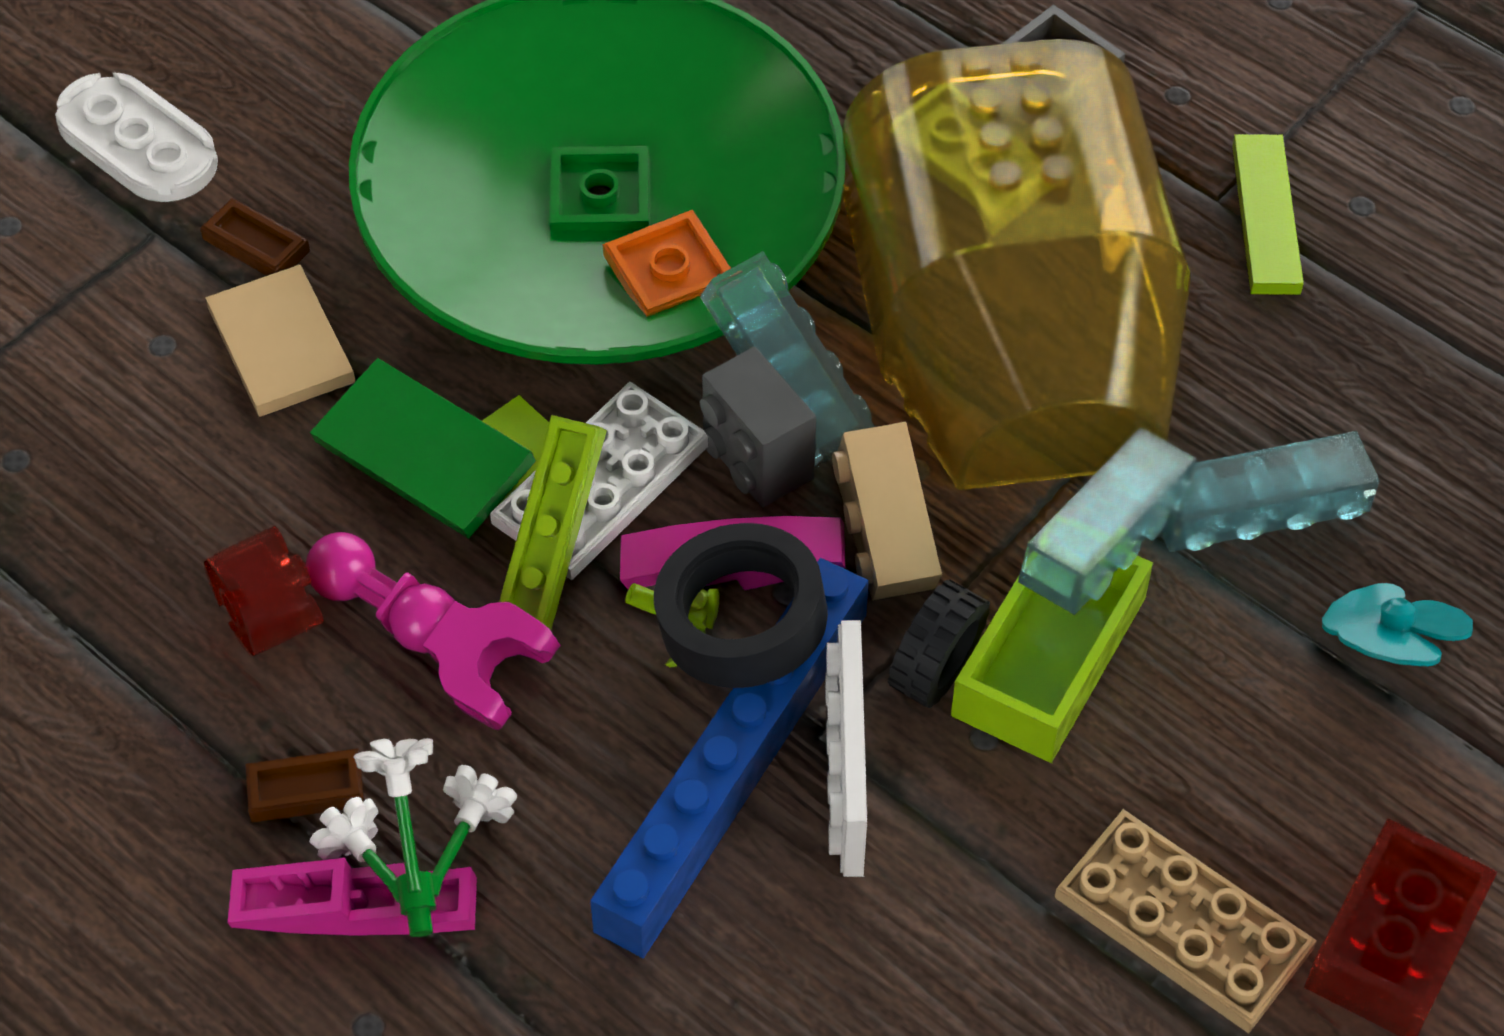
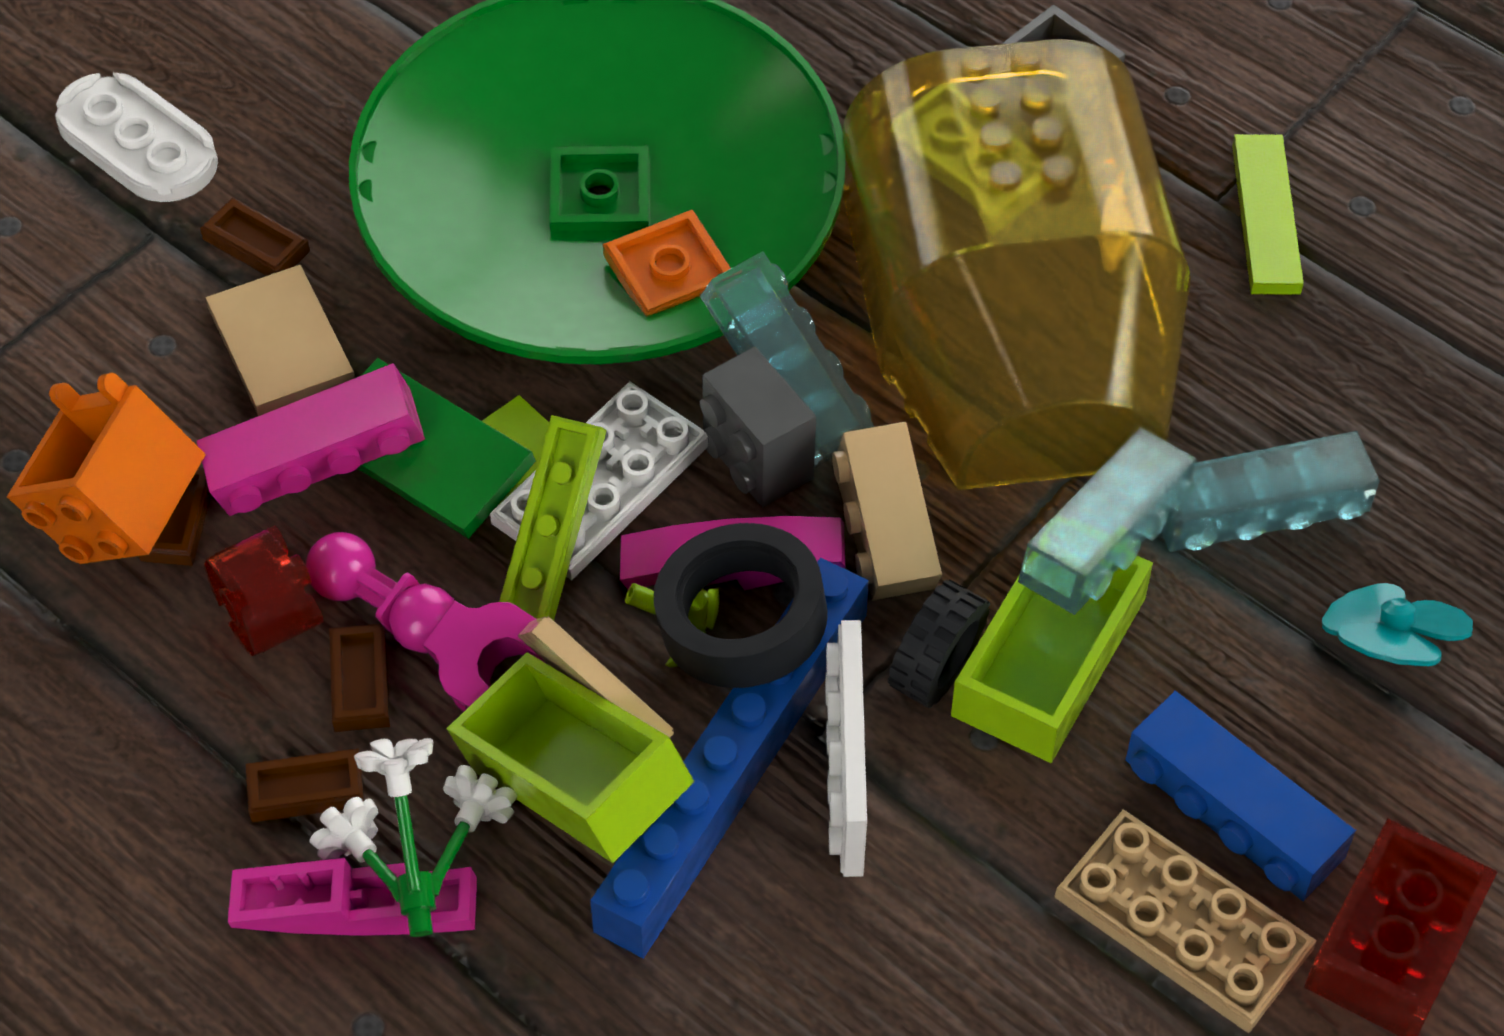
none -> orange container [7,373,206,564]
none -> reddish brown tile [139,468,211,566]
none -> dark pink brick [197,363,425,516]
none -> reddish brown tile [329,624,390,732]
none -> lime piece [446,652,695,863]
none -> tan tile [518,616,674,738]
none -> blue brick [1125,691,1356,902]

